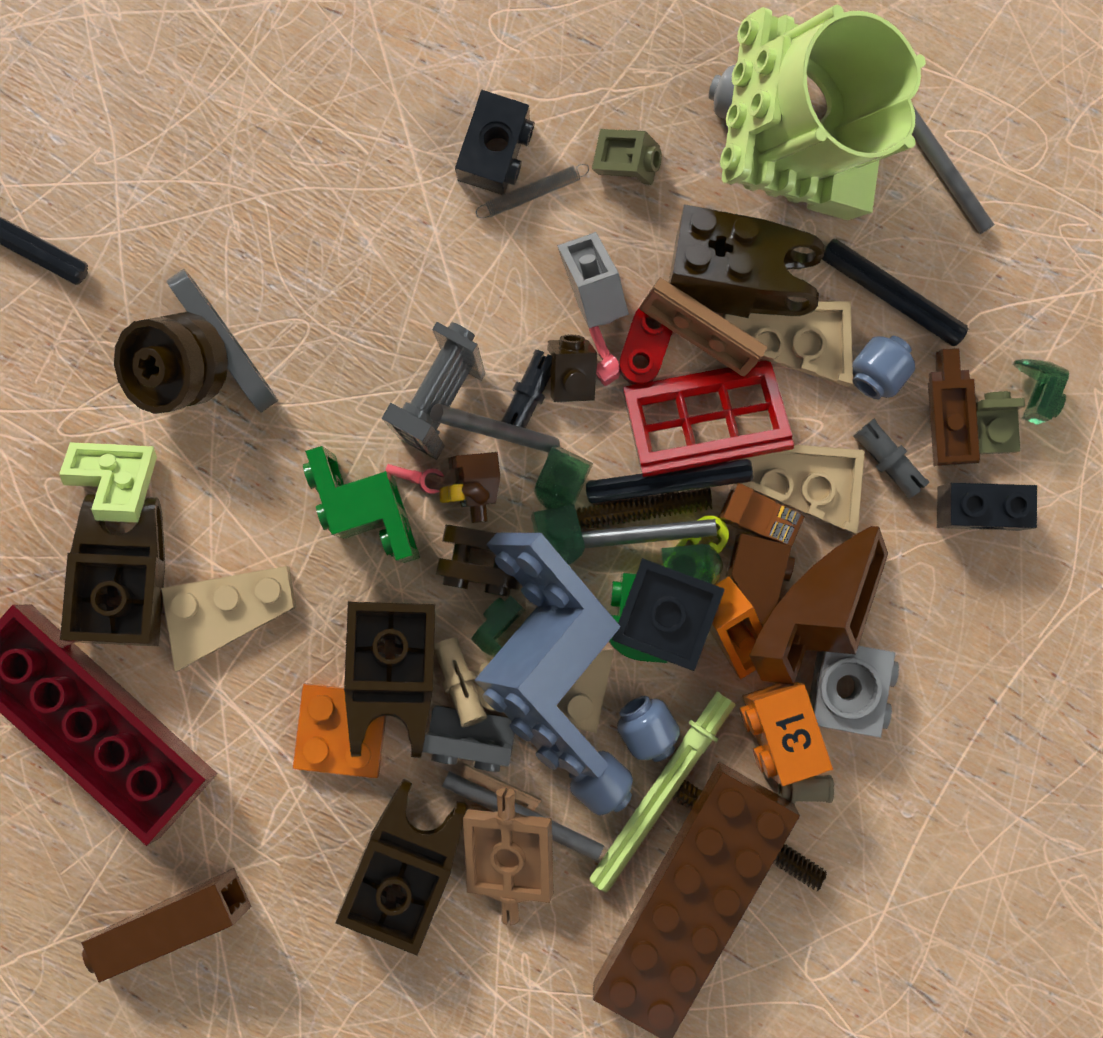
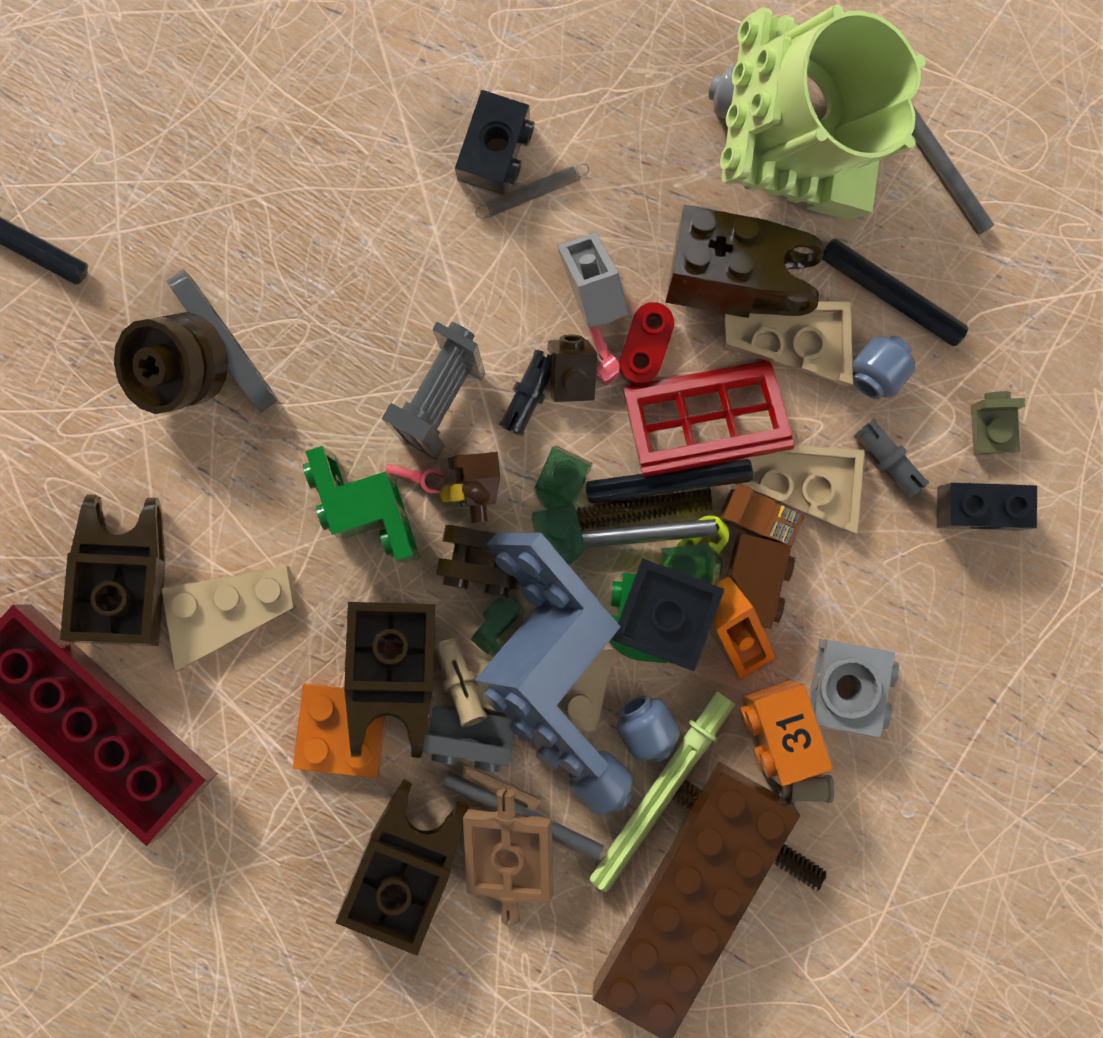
yellowish green plate [59,442,157,523] -> none
reddish brown slope [81,868,252,983] -> none
flat silver bar [430,404,560,453] -> none
olive bracket [592,129,662,185] -> none
medium nougat tile [639,277,767,376] -> none
reddish brown slope [749,526,888,685] -> none
reddish brown hinge [928,348,980,466] -> none
clear green plate [1013,359,1069,425] -> none

